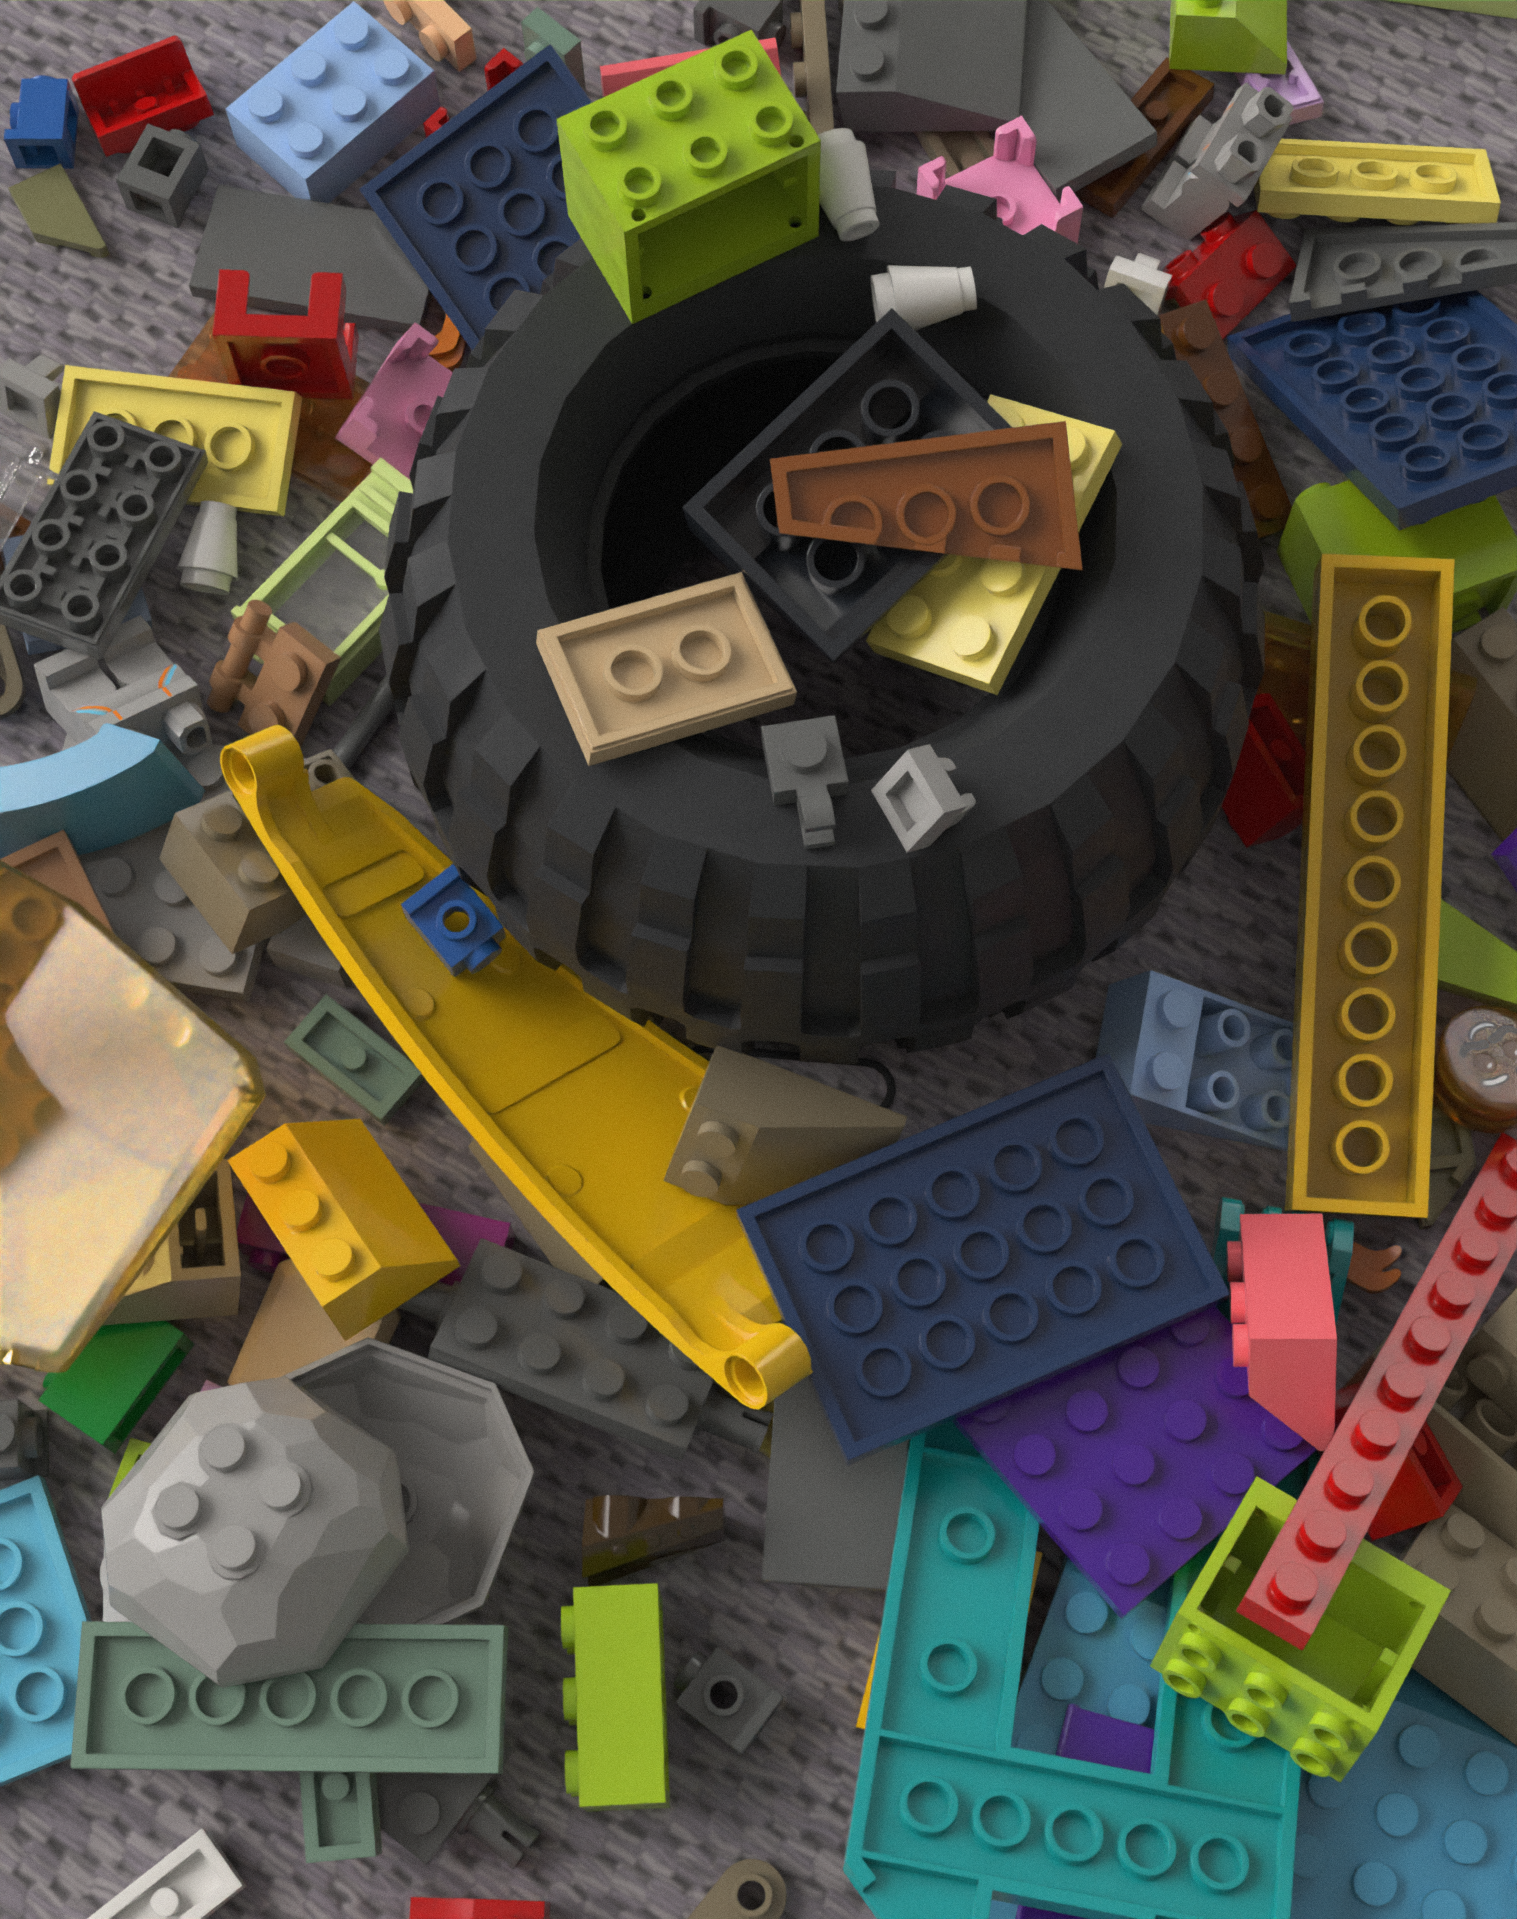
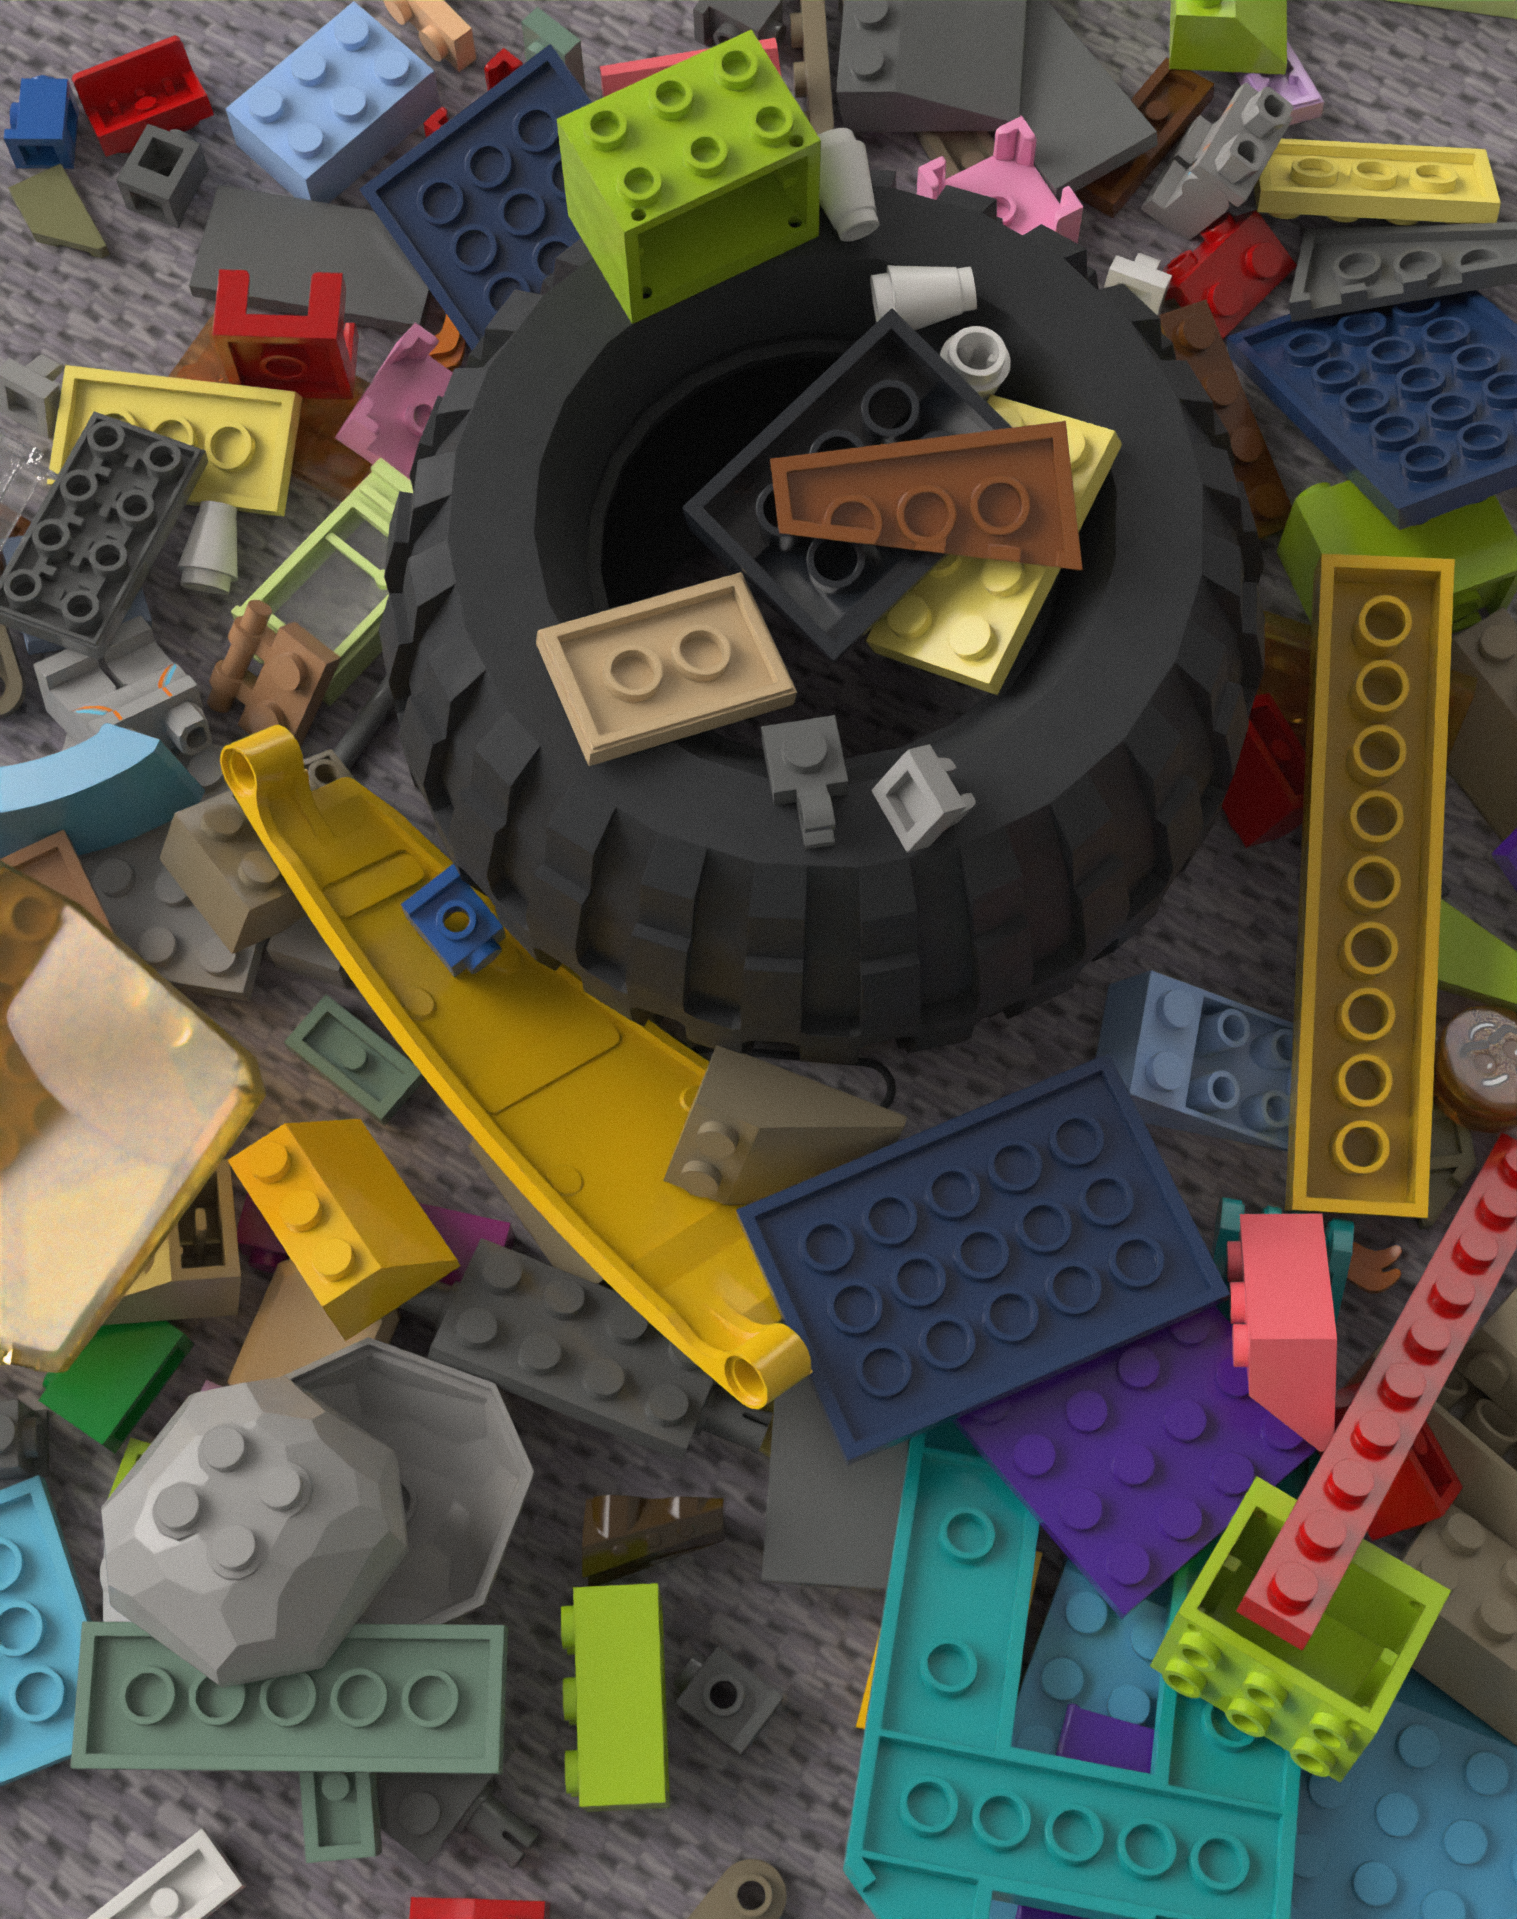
none -> white cone [940,326,1011,402]

